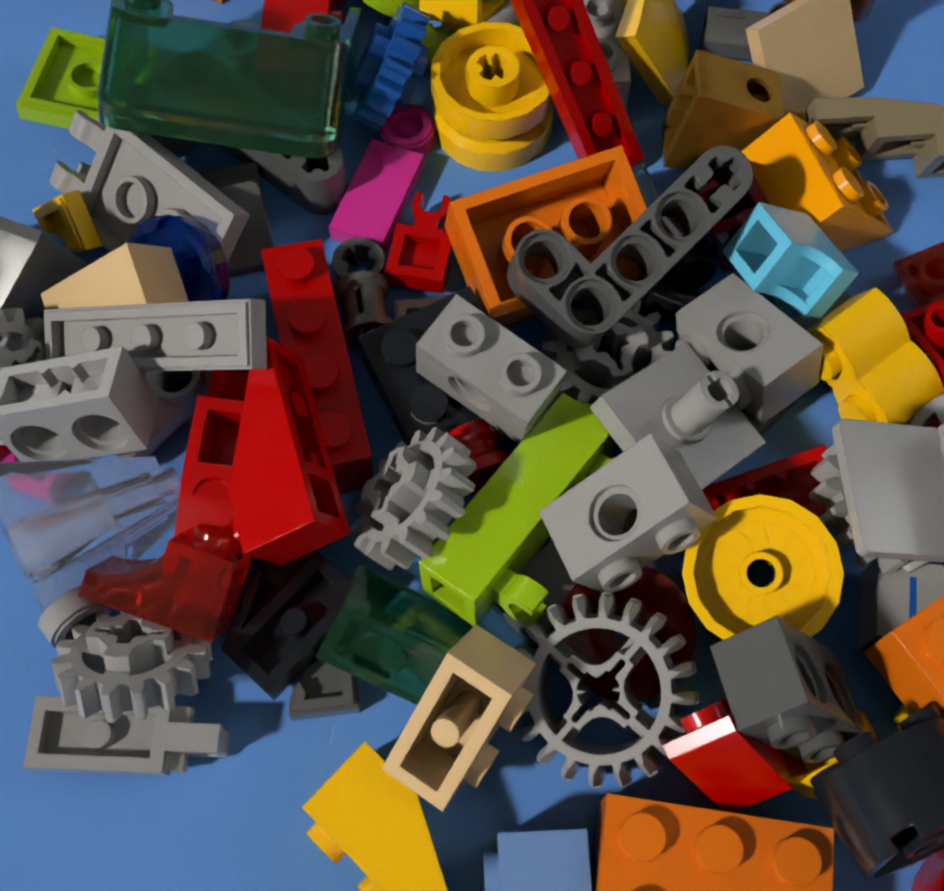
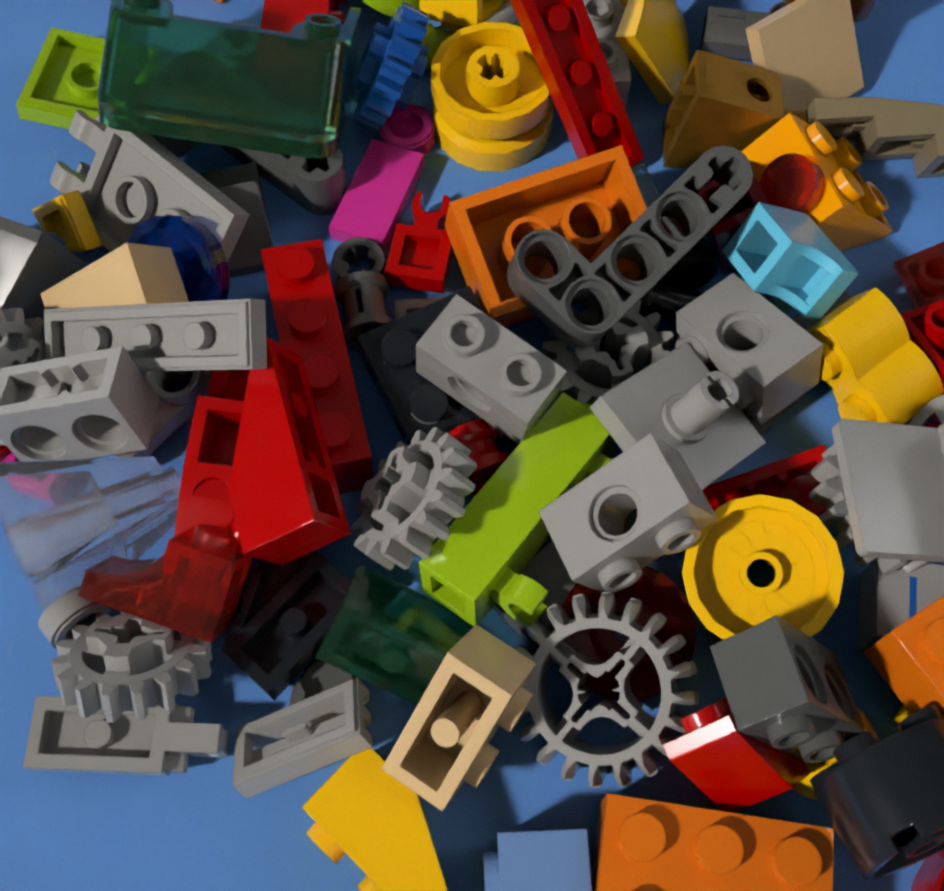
none -> light grey tile [232,677,372,799]
none -> clear red tile [760,153,825,214]

